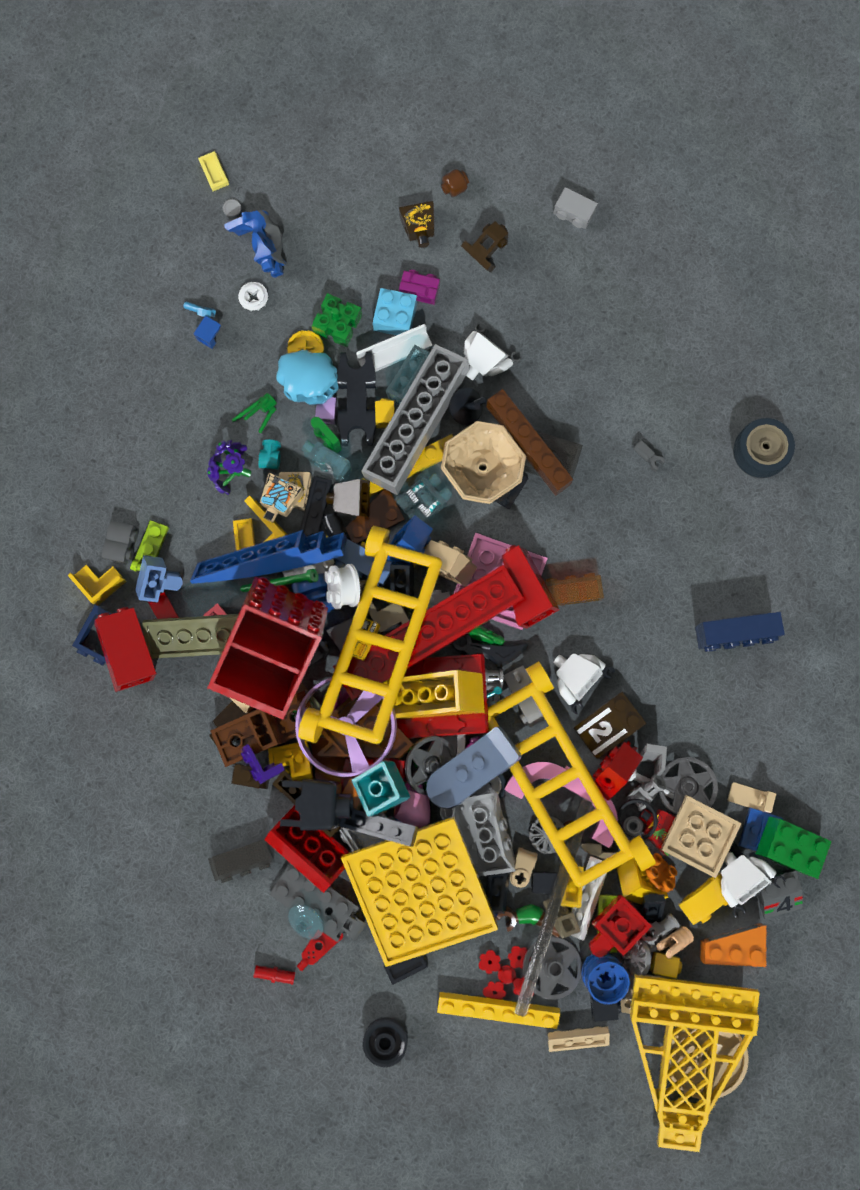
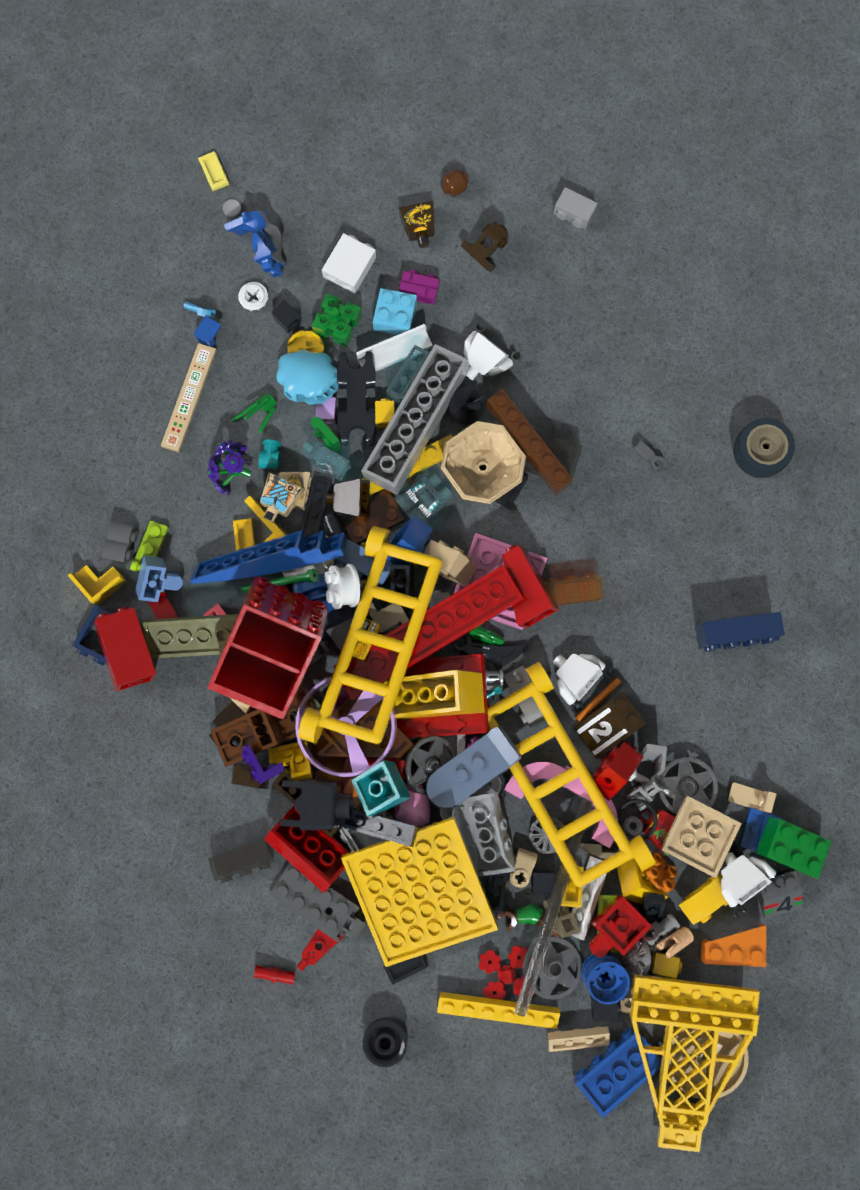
clear light blue dish [288,905,324,940] -> none
none -> tan tile [161,343,217,453]
none -> black brick [271,300,302,334]
none -> white brick [322,233,376,294]
none -> blue bracket [573,1028,661,1118]
none -> orange bar [575,677,622,722]

